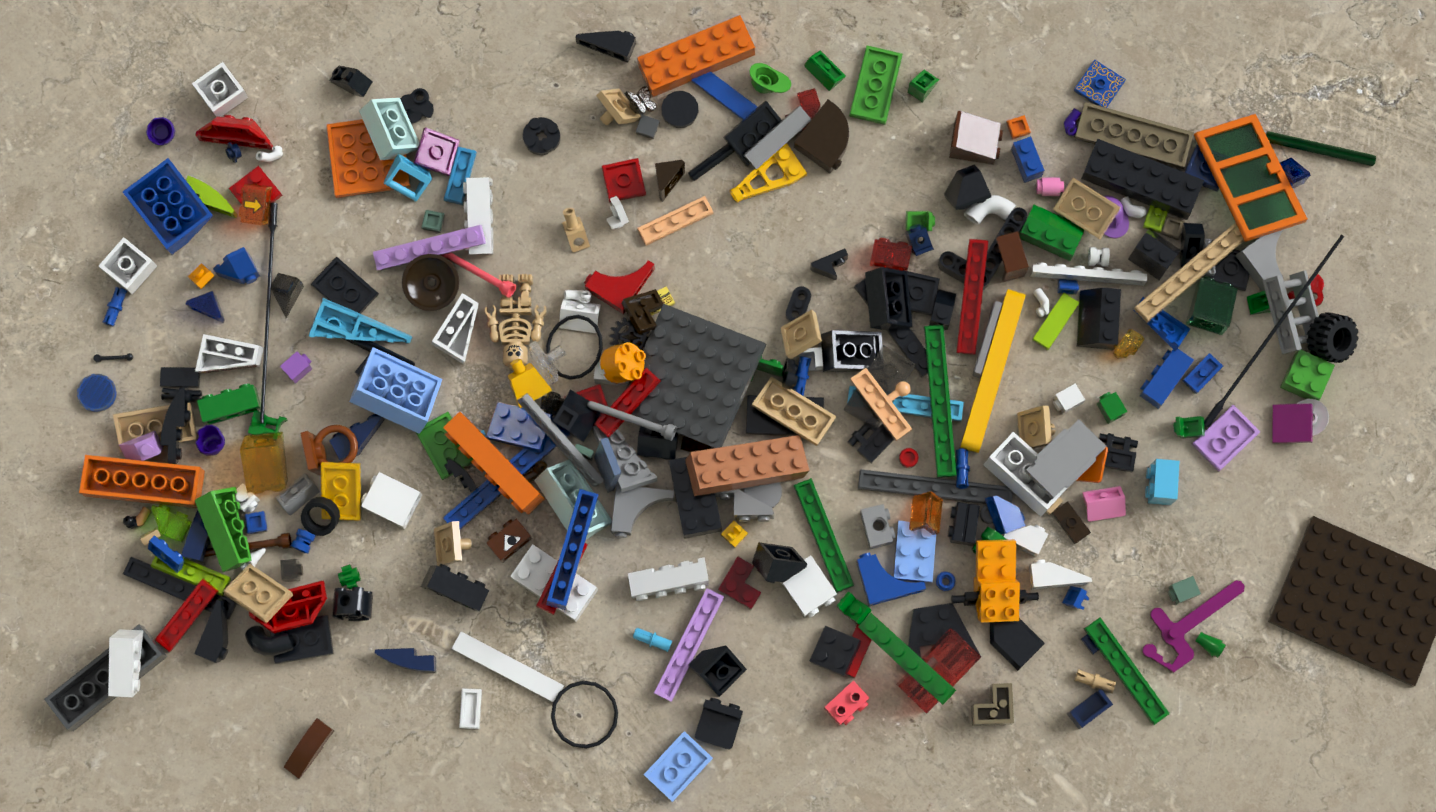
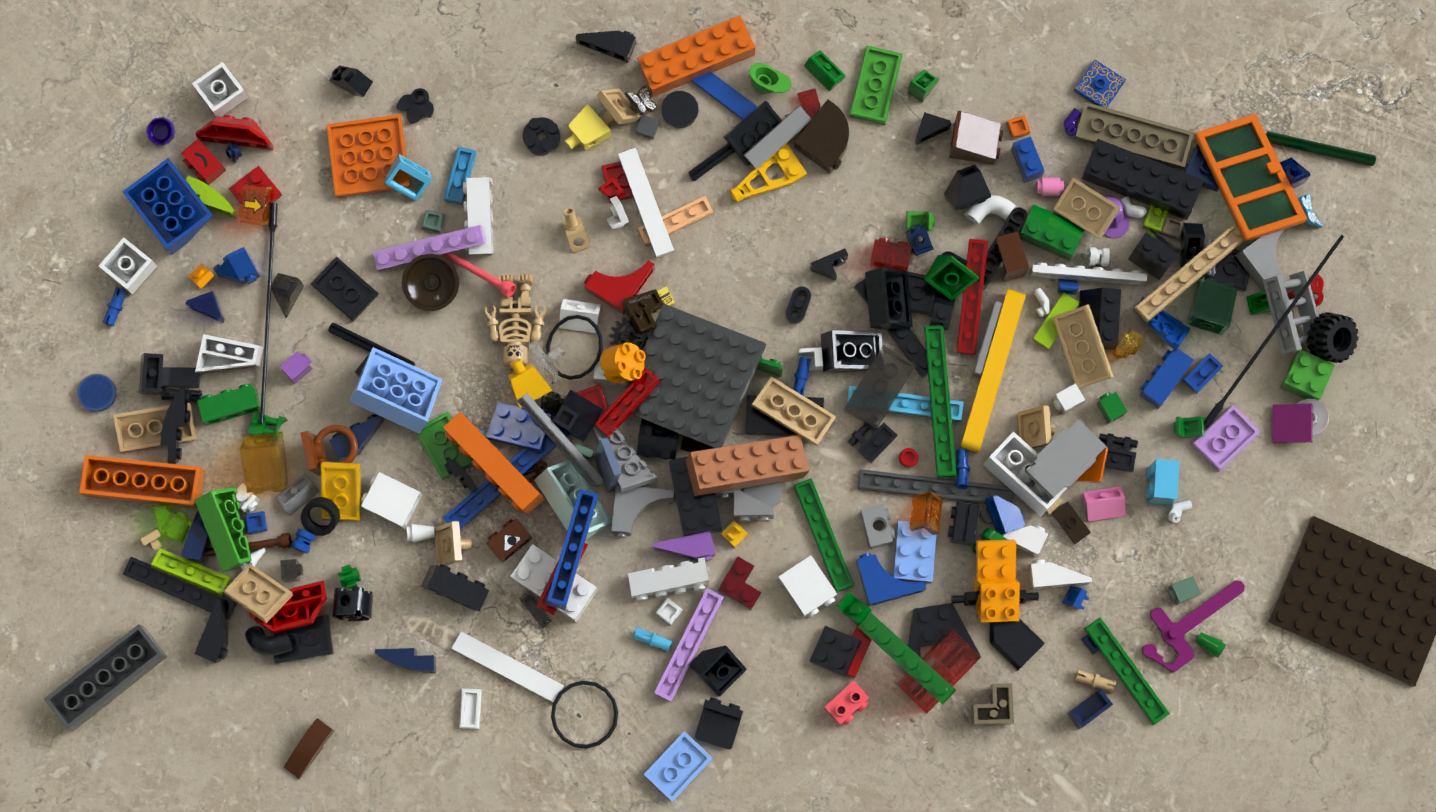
black hinge [93,353,133,362] -> none
white wedge [108,629,143,697] -> none
lavender slope [119,431,163,461] -> none
arm [123,506,151,529] -> none
blue plate [148,535,184,573] -> none
red tile [155,579,218,652] -> none
dark purple hair [195,425,225,456] -> none
white arm [256,146,283,162] -> none
medium azure wedge [309,298,412,343] -> none
light aqua slope [359,98,419,160] -> none
tile [414,127,460,176] -> none
white wedge [431,293,479,364] -> none
white arm [564,290,592,304] -> none
light grey piece [587,401,677,441] -> none
dark brown slope [655,160,685,202] -> none
black slope [752,542,807,583] -> none
tan tile [781,310,822,359] -> none
black plate [782,358,798,389] -> none
light nougat plate [850,368,912,441] -> none
blue plate [936,572,956,591] -> none
none -> black brick [139,353,164,395]
none -> red brick [181,139,226,185]
none -> white cone [406,524,435,543]
none -> clear smoke piece [519,591,552,629]
none -> light yellow torso [565,104,612,150]
none -> red tile [598,178,625,197]
none -> white tile [618,148,674,258]
none -> medium lavender slope [653,531,715,562]
none -> white tile [656,598,683,625]
none -> black slope [915,112,951,145]
none -> green slope [925,255,979,301]
none -> tan tile [1053,304,1113,389]
none -> white arm [1168,500,1192,523]
none -> dark azure animal [1298,193,1324,228]

